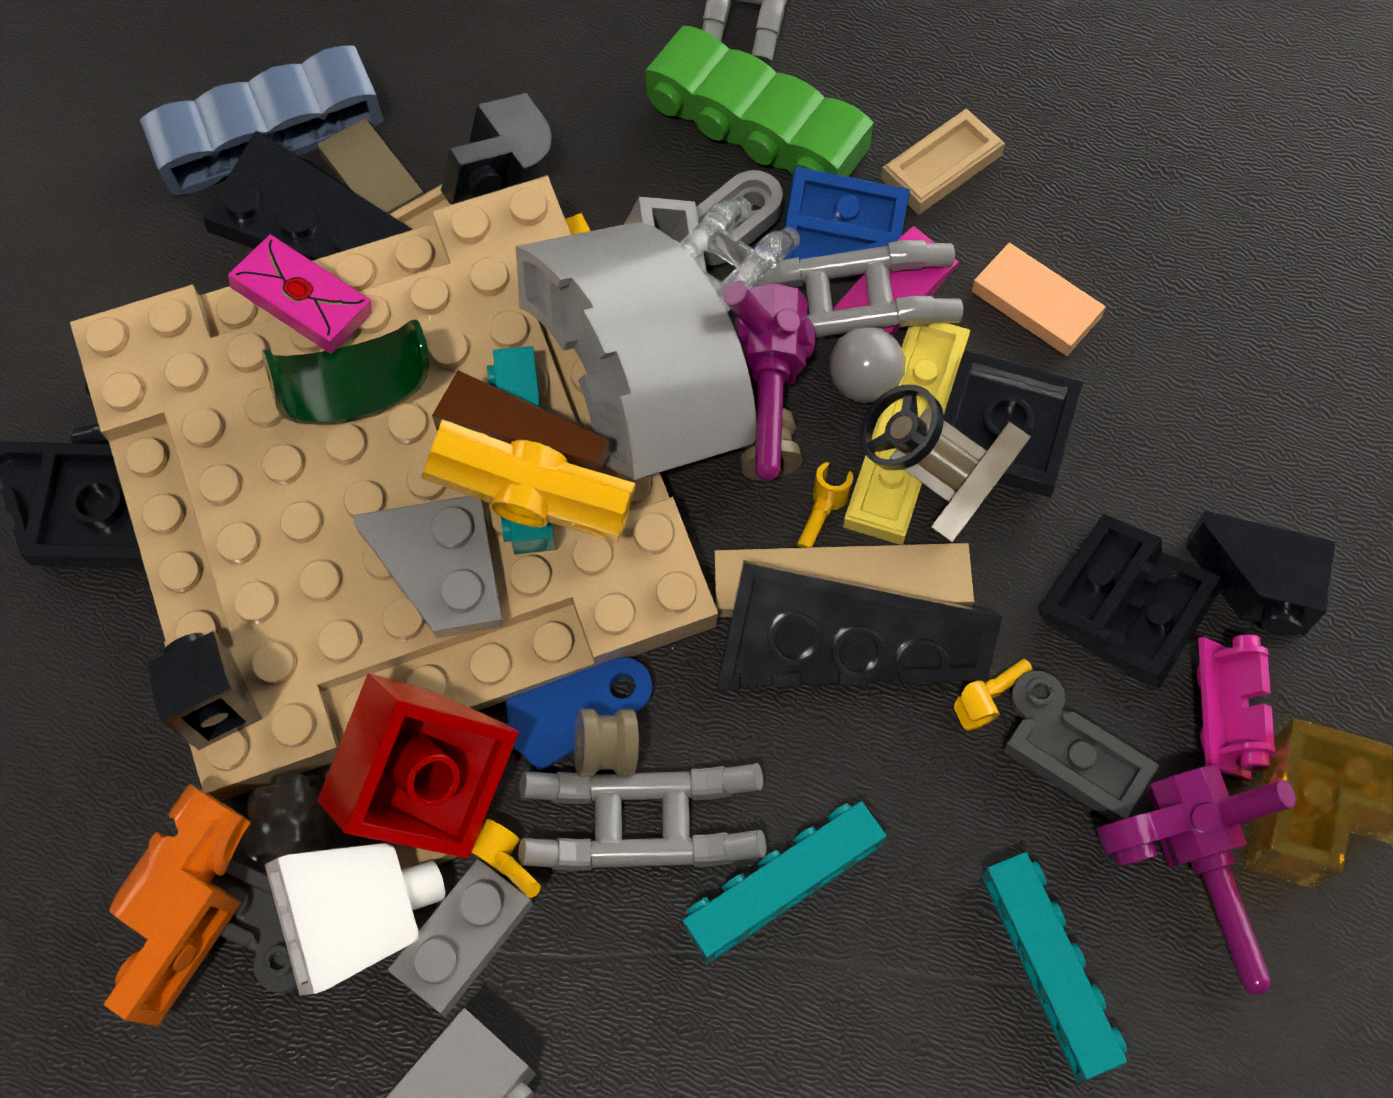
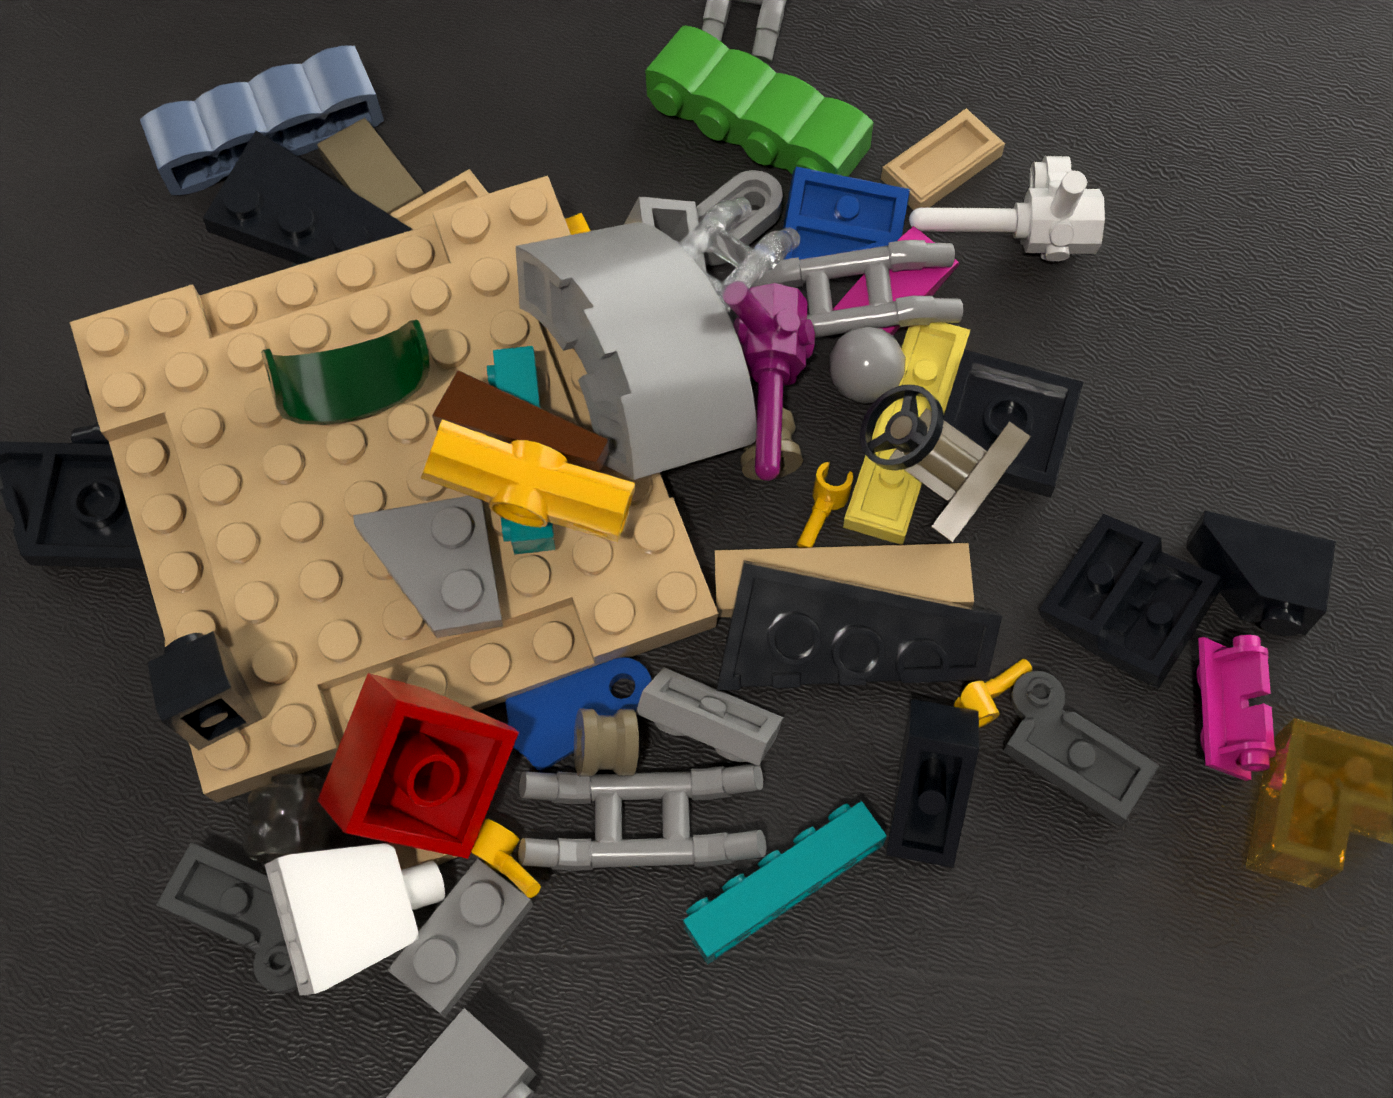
orange plate [103,784,251,1027] -> none
dark pink tile [228,234,372,354] -> none
black brick [441,93,552,205] -> none
light nougat tile [971,242,1106,356] -> none
teal piece [981,852,1127,1084] -> none
magenta piece [1096,764,1296,995] -> none
none -> light grey plate [636,667,784,766]
none -> black slope [886,699,979,868]
none -> white piece [909,156,1105,261]

